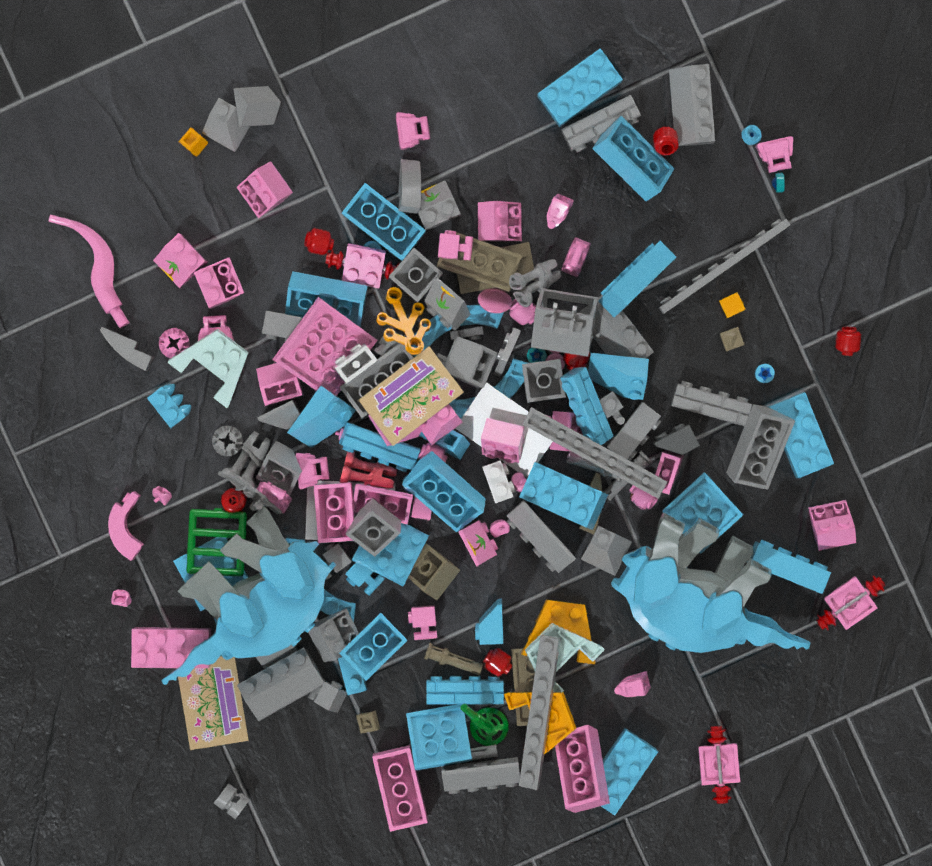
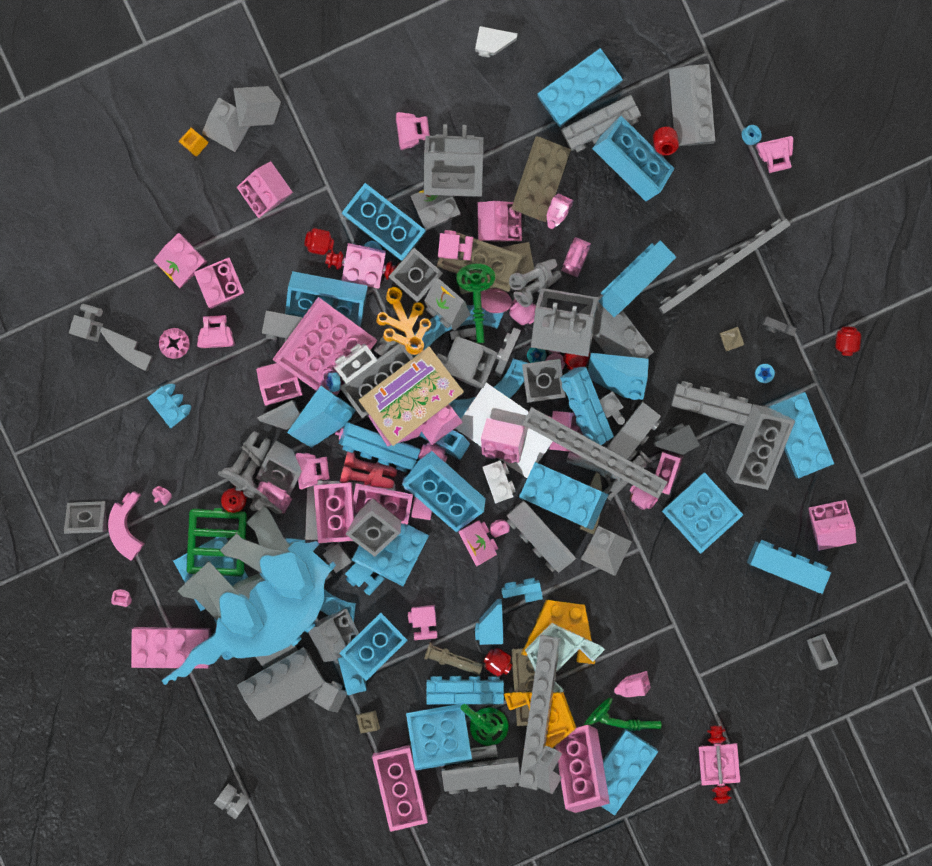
bright pink animal [49,215,129,328] -> none
light aqua wing [168,329,248,408] -> none
sticker [177,656,249,750] -> none
light grey gear [212,426,243,456] -> none
light grey slope [398,159,421,213] -> none
dark tan slope [408,543,460,600] -> none
bright pink piece [511,472,526,492] -> none
medium azure animal [611,512,811,653] -> none
light orange slope [719,292,746,318] -> none
teal tile [772,173,785,193] -> none
bright pink plate [816,576,886,631] -> none
none -> light grey slope [64,501,107,534]
none -> light grey brick [69,304,103,342]
none -> medium azure tile [326,372,341,392]
none -> light grey piece [424,124,484,196]
none -> green dish [457,264,495,343]
none -> white slope [475,26,517,57]
none -> medium azure plate [502,578,543,603]
none -> dark tan plate [511,136,571,222]
none -> light grey slope [536,745,562,794]
none -> green dish [584,697,661,731]
none -> flat silver plate [762,317,797,336]
none -> light grey slope [807,634,838,671]

